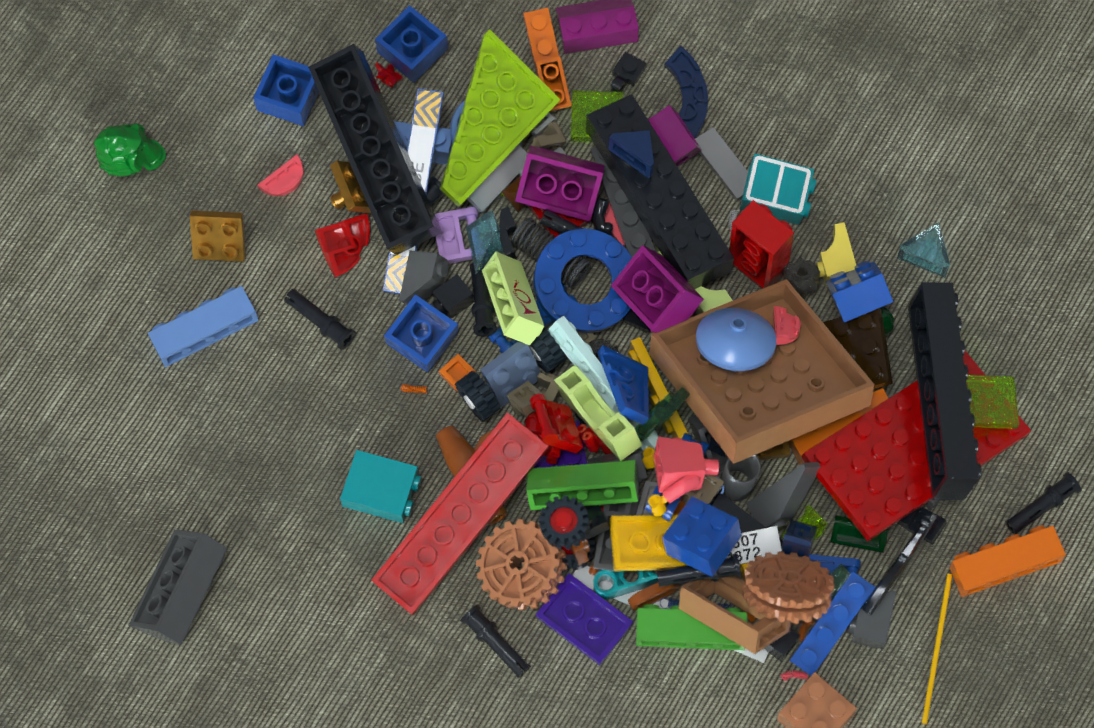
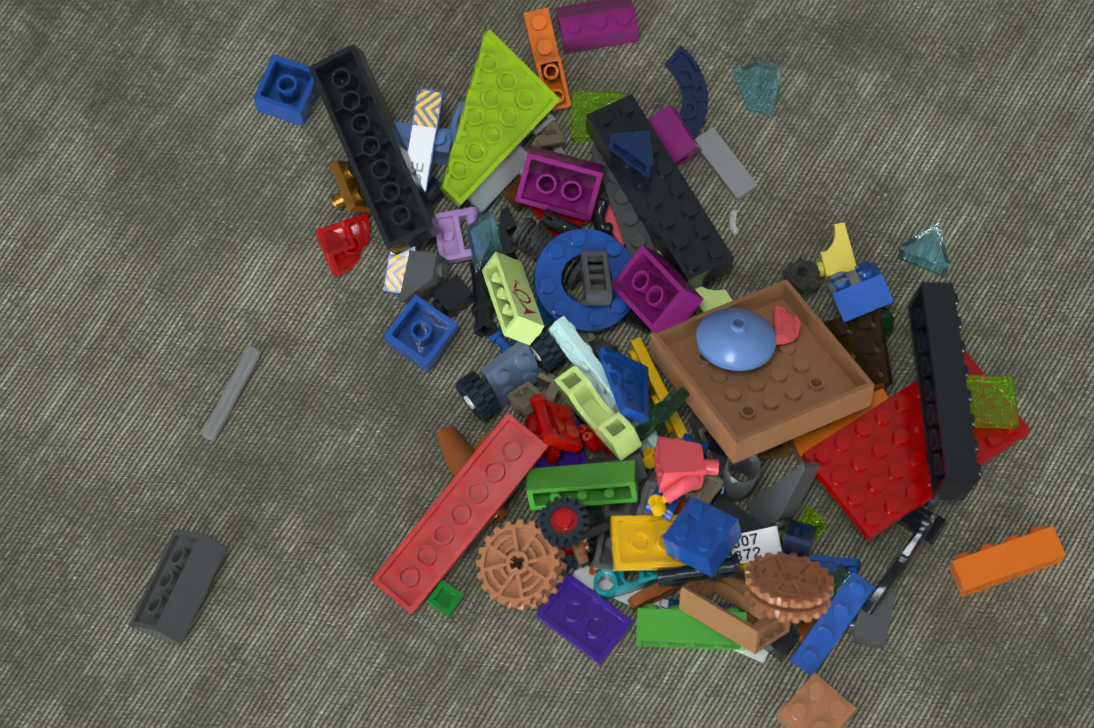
green head [94,123,166,177] -> none
medium blue brick [148,286,259,367] -> none
pearl gold plate [190,210,246,262] -> none
coral tile [257,154,304,196] -> none
black pin [284,289,356,350] -> none
teal brick [340,450,422,523] -> none
blue brick [375,5,448,83] -> none
red plant [375,62,403,87] -> none
orange leg [401,384,427,394] -> none
orange plate [439,354,476,392] -> none
black pin [460,604,531,678] -> none
black plate [610,52,647,97] -> none
red brick [729,200,794,289] -> none
teal brick [739,153,816,225] -> none
coral leg [780,670,808,681] -> none
dark green tile [830,515,889,553] -> none
yellow axle [922,574,952,724] -> none
black pin [1005,472,1082,534] -> none
none -> light grey axle [202,346,261,441]
none -> green plate [426,580,465,618]
none -> dark grey slope [580,251,613,306]
none -> clear light blue slope [732,61,783,116]

